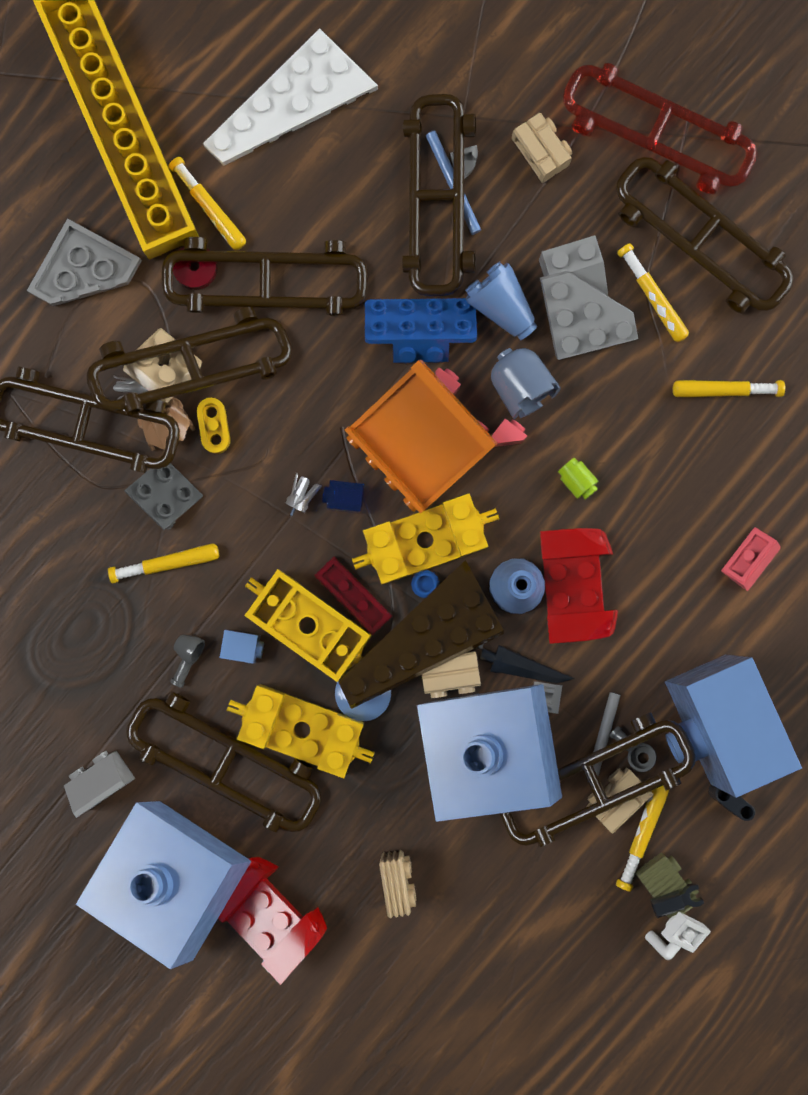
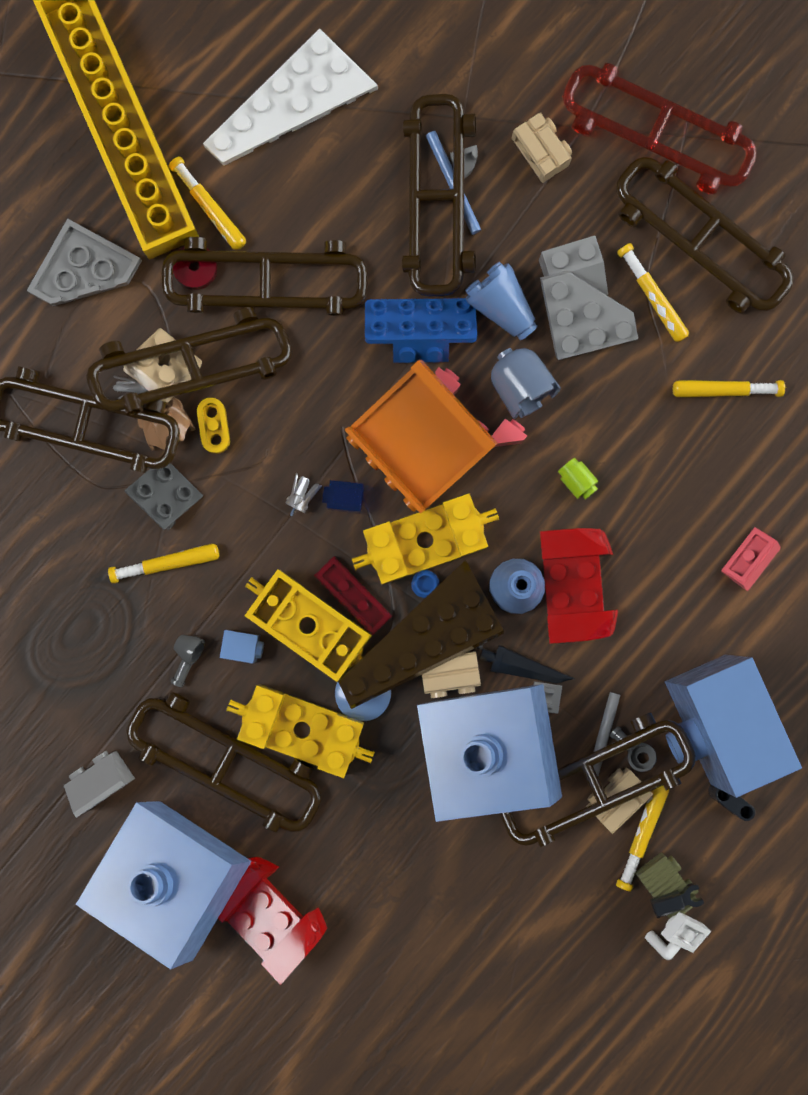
tan brick [379,849,417,919] -> none

